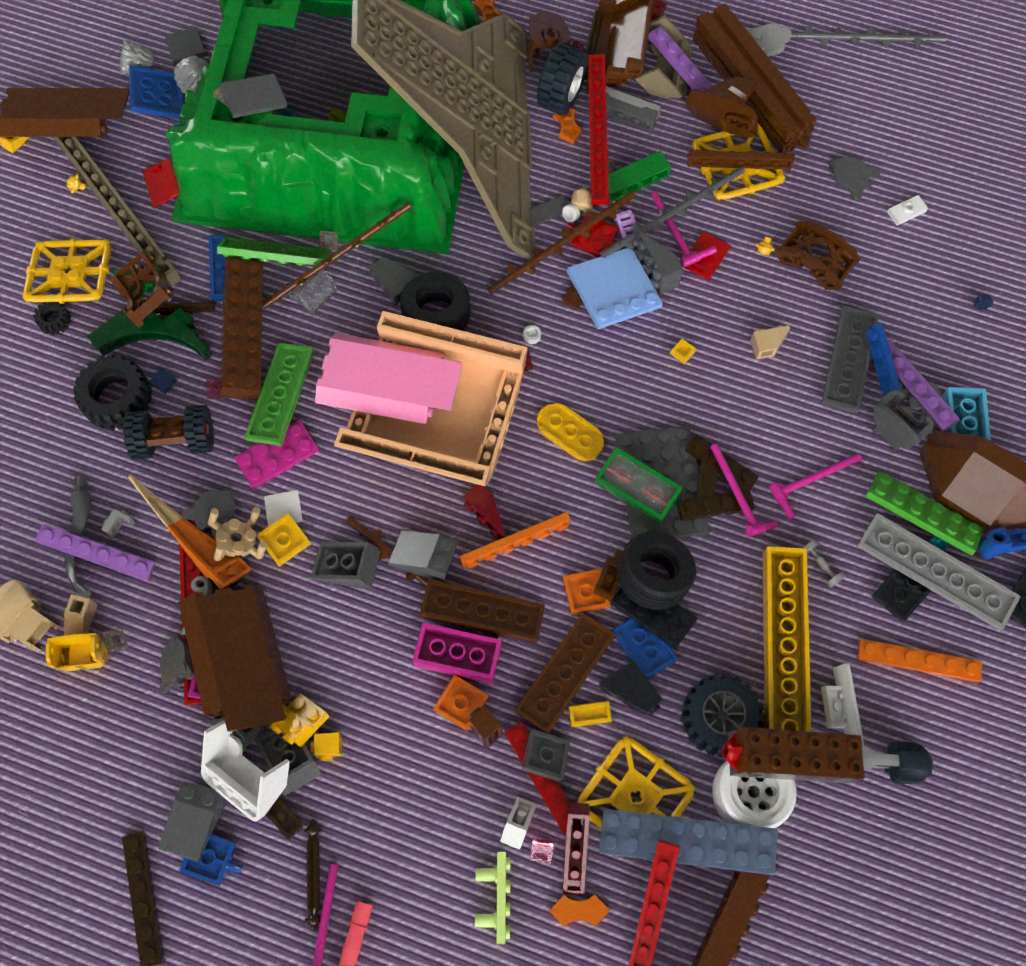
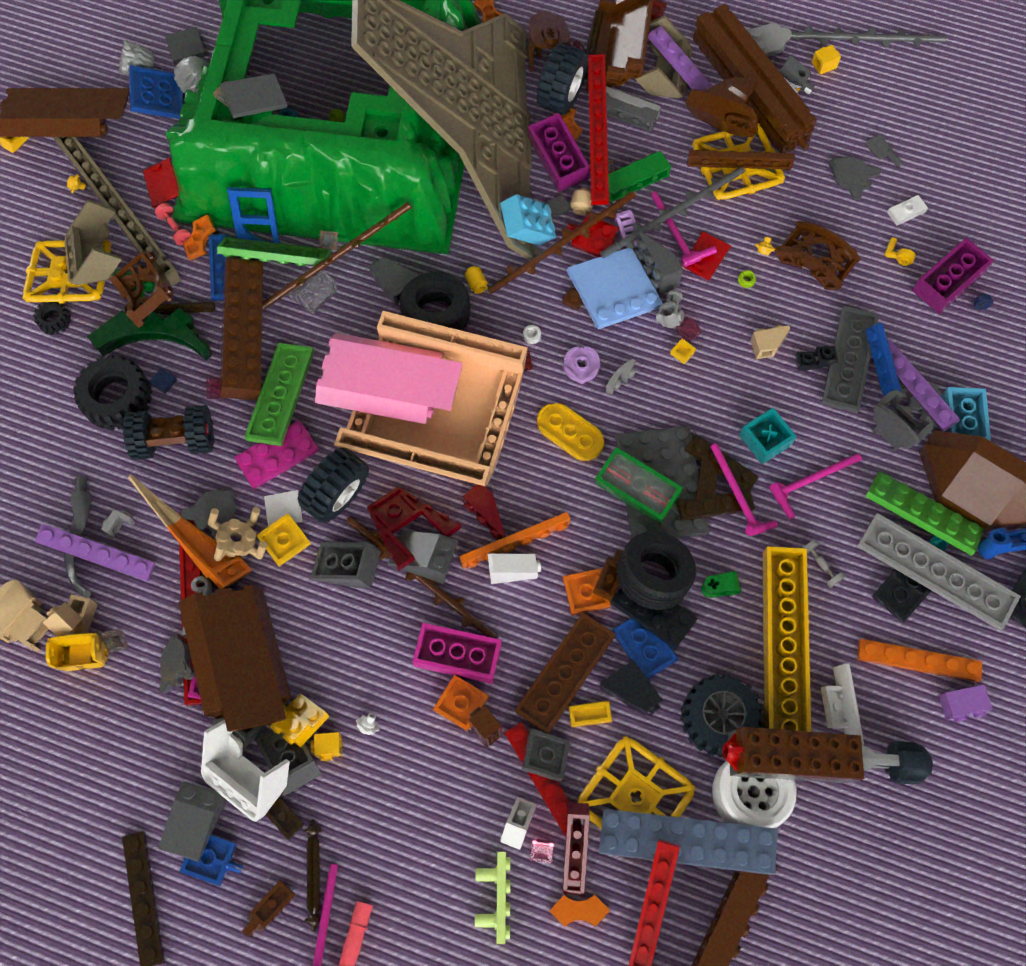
reddish brown plate [419,578,545,643] -> none
white tile [562,204,580,223] -> none
none -> tan brick [43,602,82,637]
none -> dark tan windscreen [65,199,122,285]
none -> coral wheel [155,203,191,246]
none -> orange tile [183,214,216,261]
none -> blue window [227,187,280,243]
none -> reddish brown hinge [242,880,296,938]
none -> black wheel [297,448,369,523]
none -> white plant [356,713,380,735]
none -> dark red wing [367,487,461,571]
none -> yellow brick [464,266,488,294]
none -> white slope [488,554,541,584]
none -> medium azure brick [500,194,556,246]
none -> magenta brick [528,113,590,193]
none -> lavender plate [563,346,600,384]
none -> light grey slope [606,359,637,395]
none -> light grey connector [656,290,684,328]
none -> clear pink plate [676,318,702,343]
none -> green piece [701,571,742,598]
none -> lime plate [738,270,756,288]
none -> teal brick [739,408,797,465]
none -> dark grey torso [780,55,815,94]
none -> black slope [796,346,838,371]
none -> yellow brick [811,45,841,75]
none -> dark grey piece [866,134,903,167]
none -> yellow plate [885,237,916,266]
none -> magenta brick [912,237,994,314]
none -> medium lavender brick [939,684,993,722]

